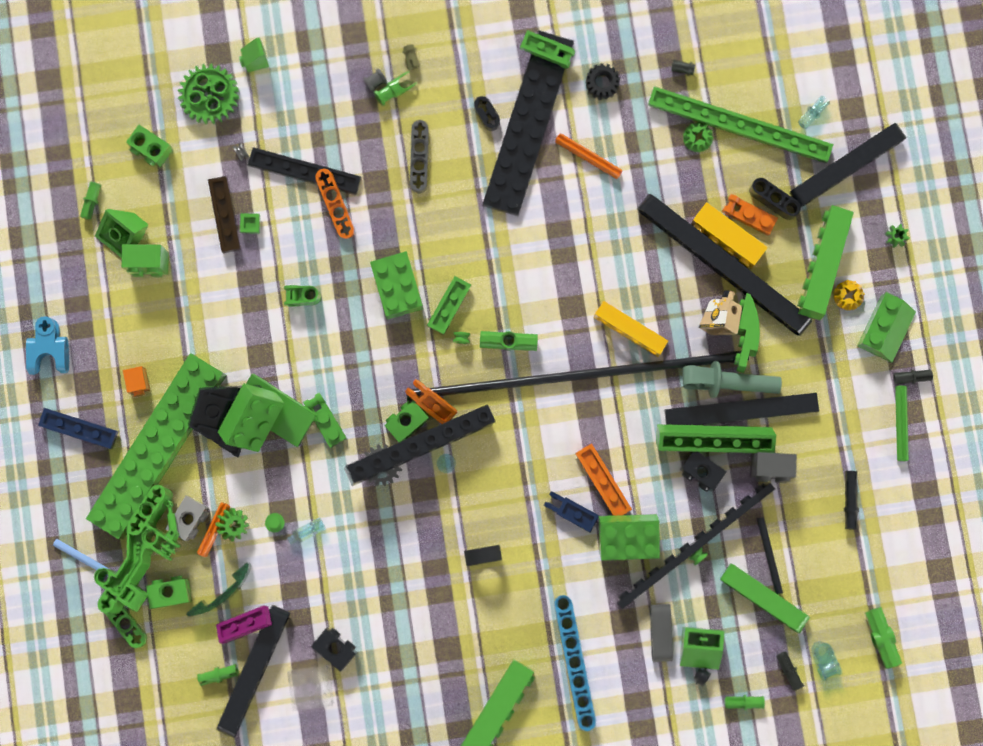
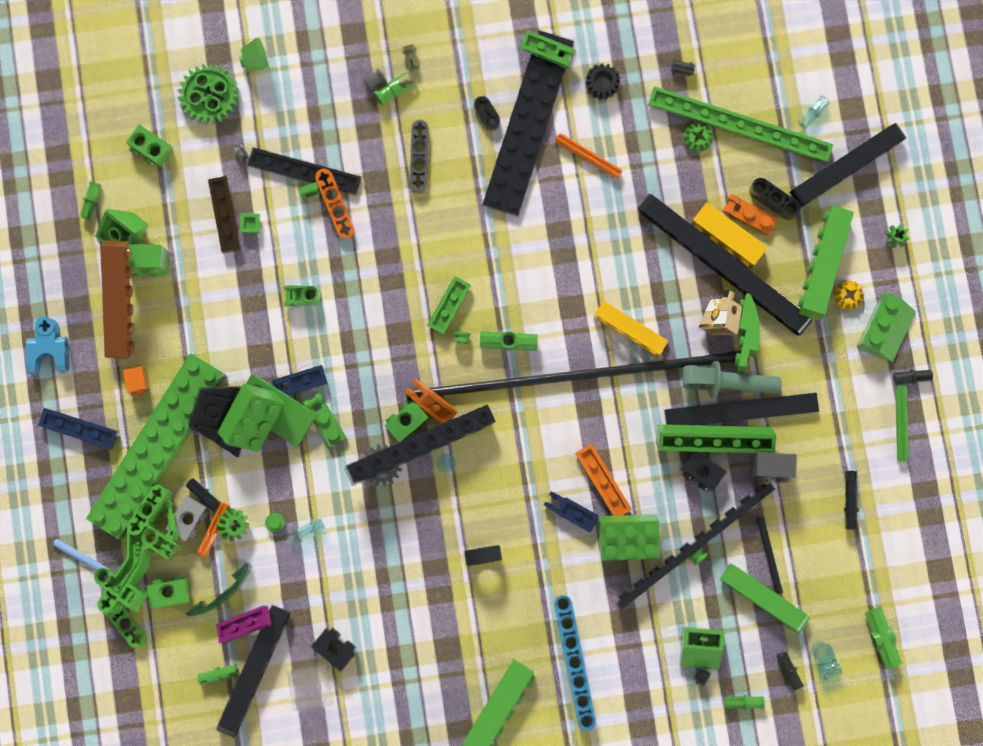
bright green brick [370,251,424,320] -> none
dark grey beam [650,604,673,662] -> none
none -> dark orange brick [100,241,135,359]
none -> black axle [186,478,221,512]
none -> dark blue plate [271,365,328,396]
none -> bright green tile [298,182,320,199]

